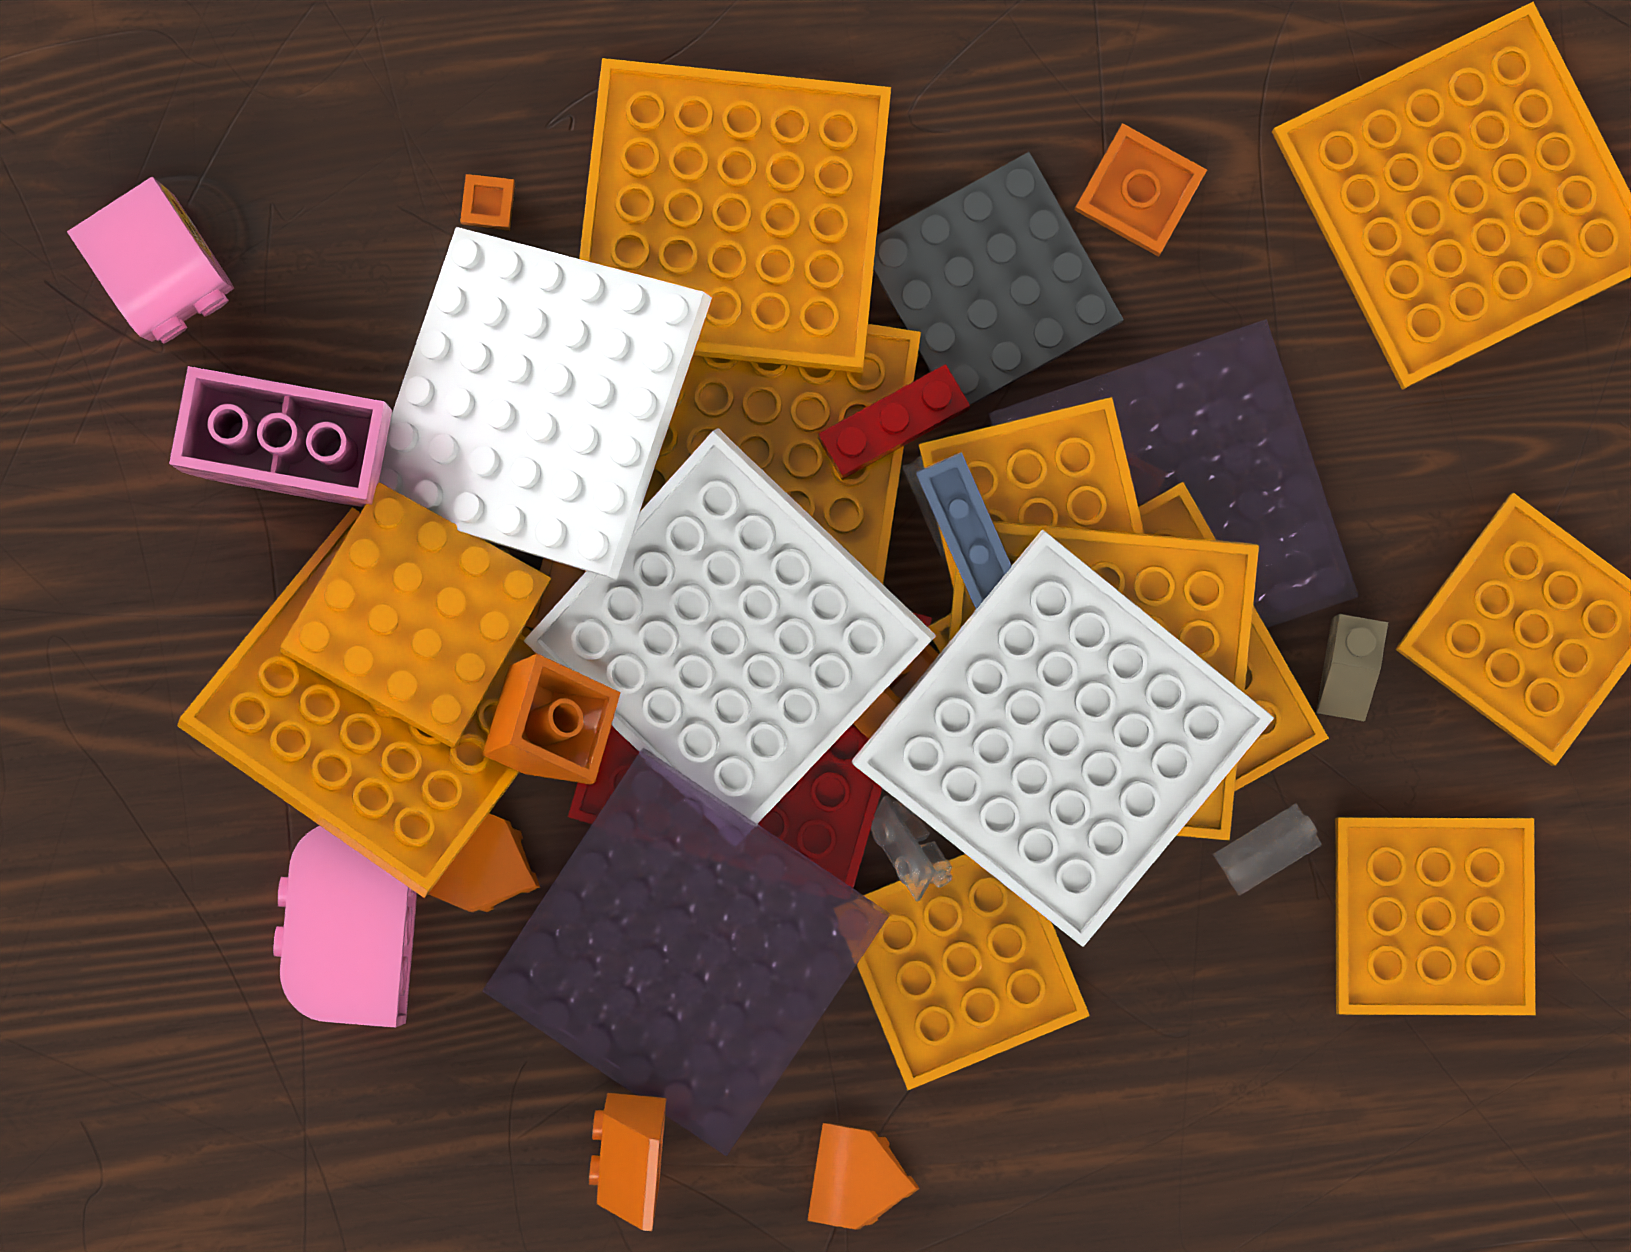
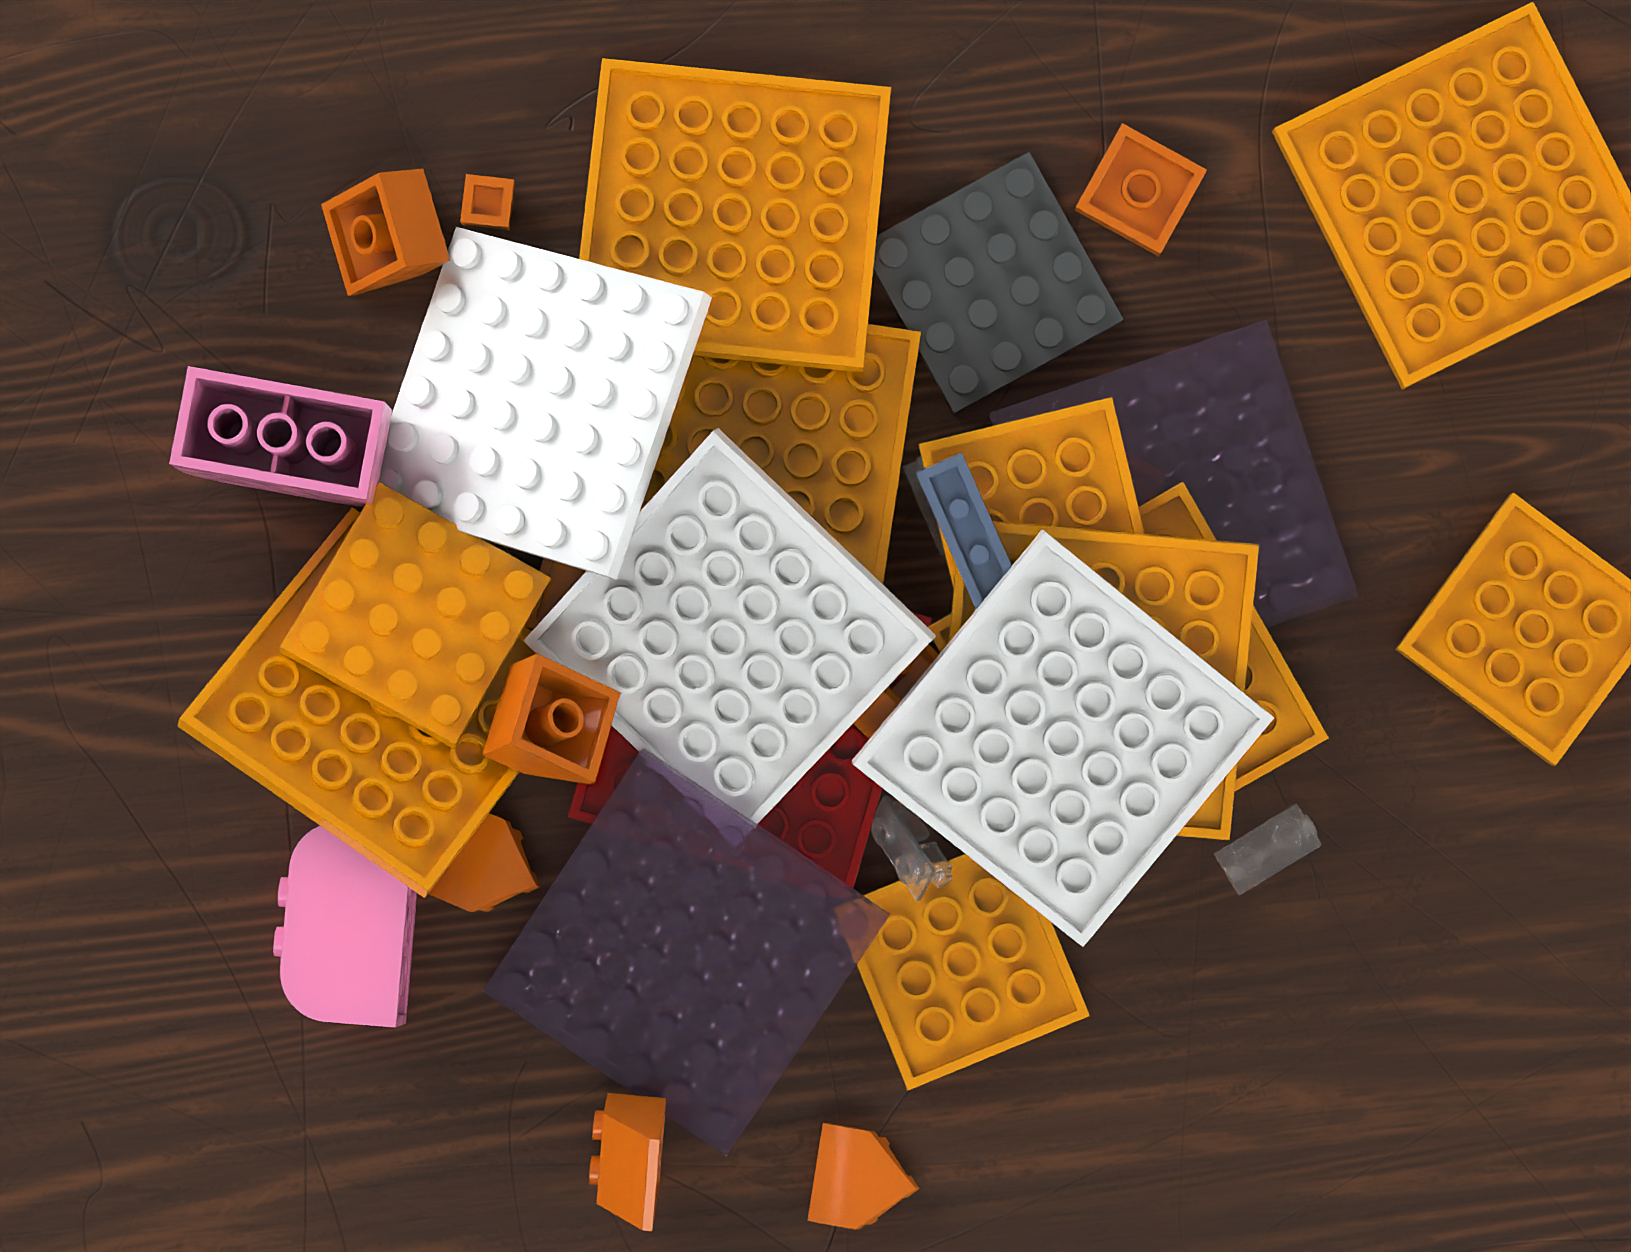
bright pink brick [67,177,234,343] -> none
red plate [818,364,970,479] -> none
dark tan slope [1316,614,1388,722] -> none
light orange plate [1335,818,1536,1015] -> none
none -> orange slope [321,169,450,296]

